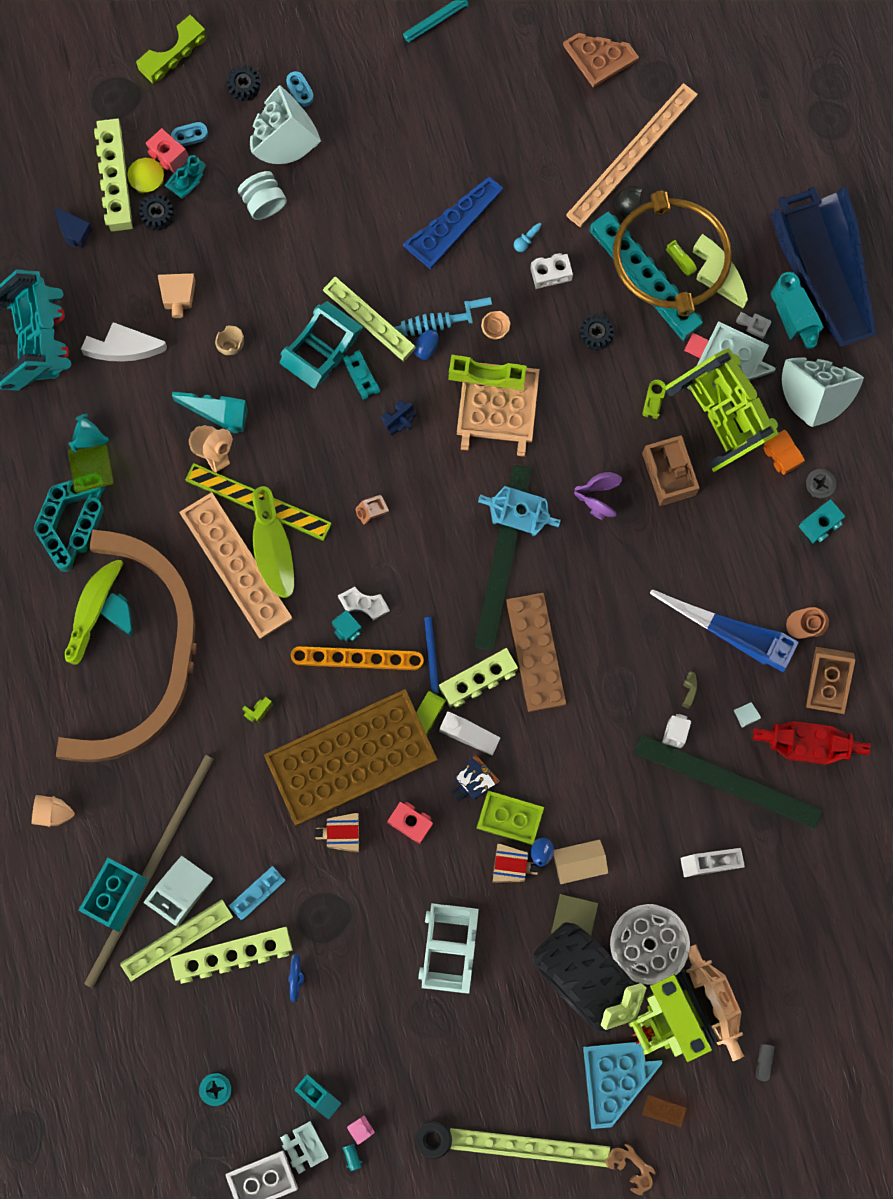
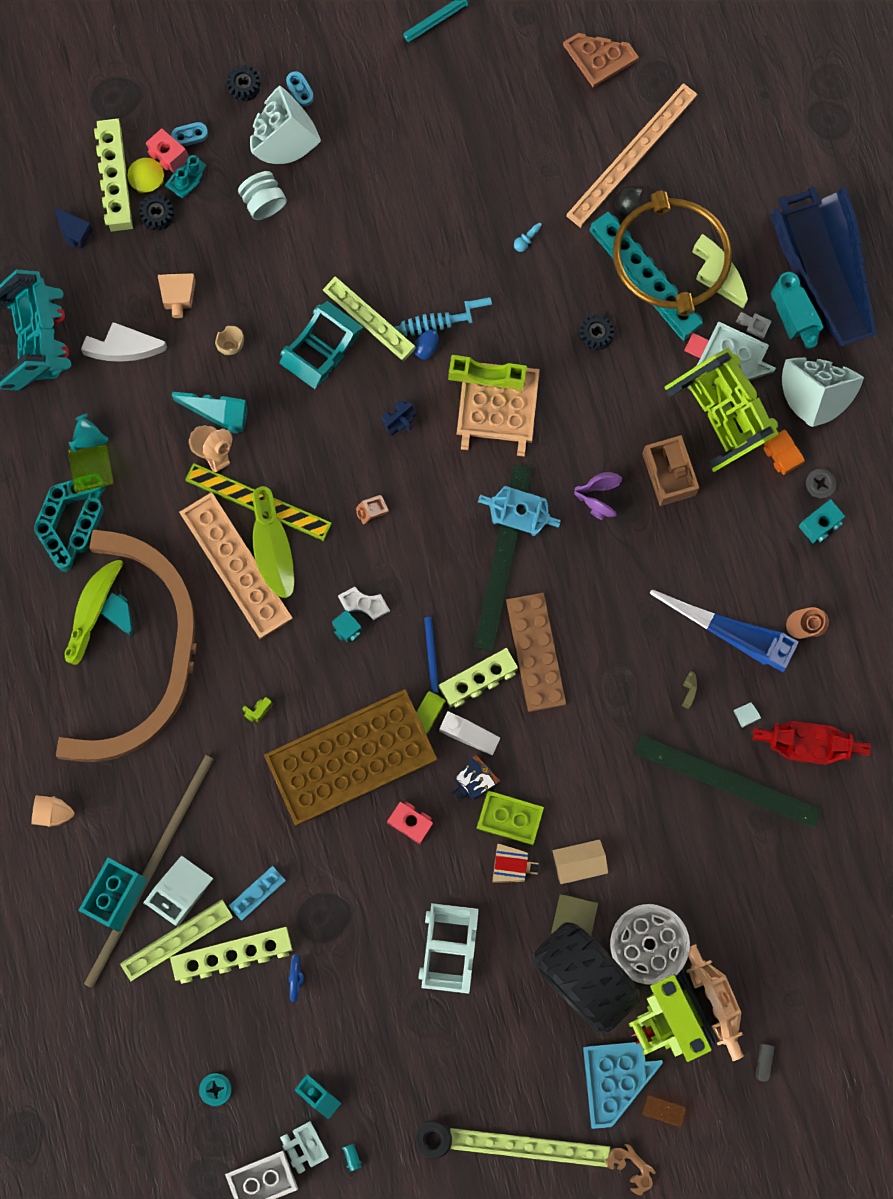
lime arch [136,15,206,84] -> none
light orange beam [291,646,424,670] -> none
torso [315,813,359,852] -> none
teal plate [342,350,380,400] -> none
bright pink brick [347,1116,375,1145] -> none
blue wing [403,177,503,269] -> none
light nougat hair [481,311,511,339] -> none
white brick [530,253,573,289] -> none
blue animal [531,838,554,866] -> none
yellowish green plate [601,983,646,1030] -> none
lime piece [642,380,666,419] -> none
white brick [662,714,691,749] -> none
lime piece [666,240,697,276] -> none
white slope [680,848,745,877] -> none
medium nougat slope [806,647,855,714] -> none

